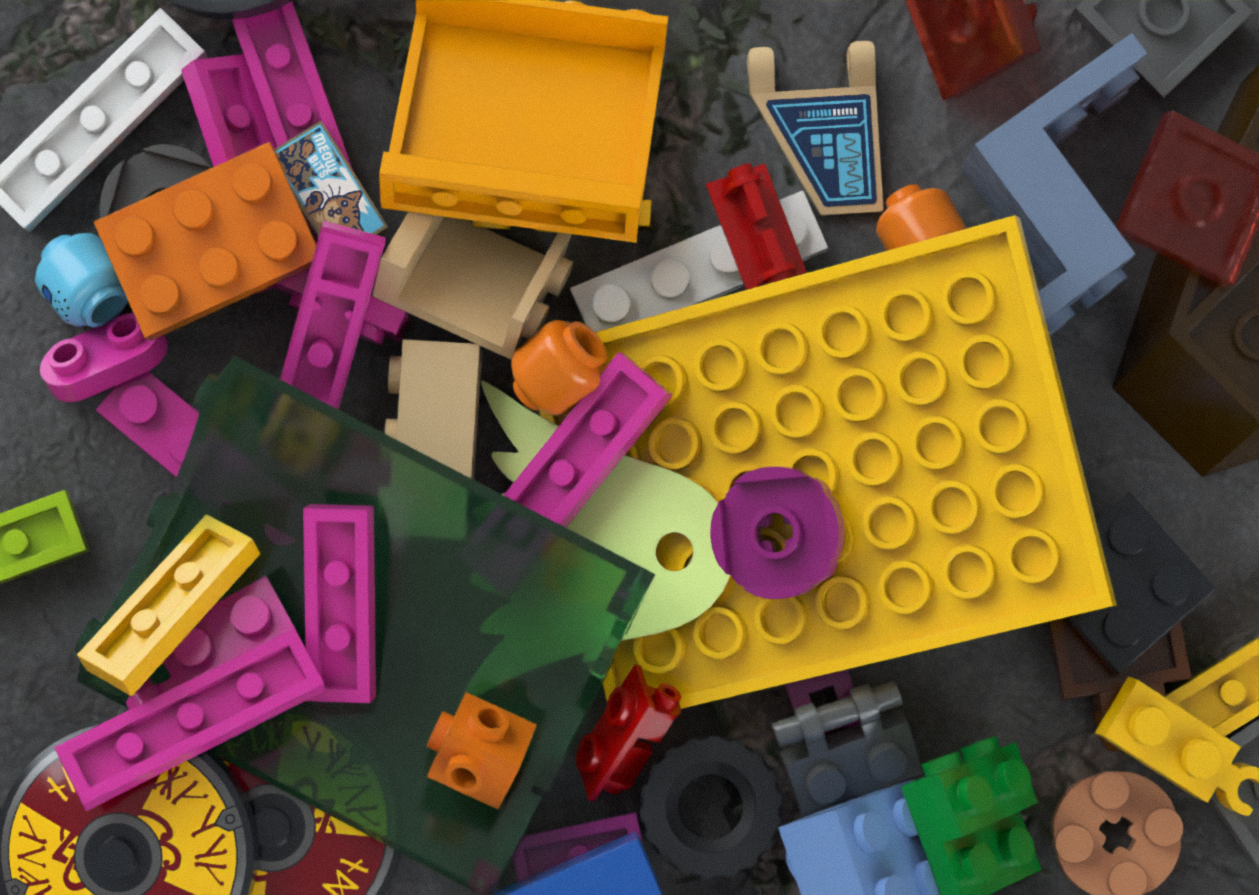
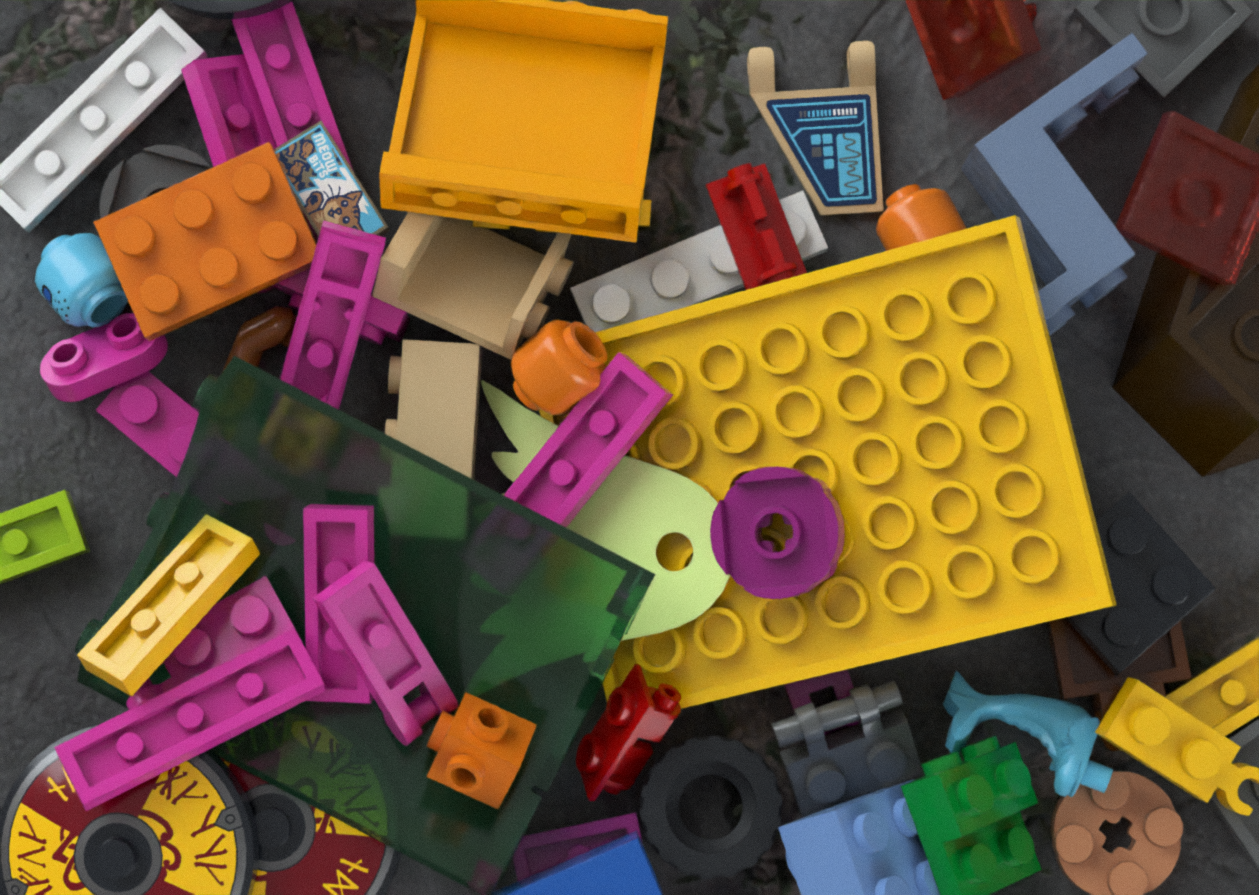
none -> dark orange arm [222,306,297,385]
none -> dark pink plate [312,560,459,746]
none -> medium azure animal [943,671,1113,797]

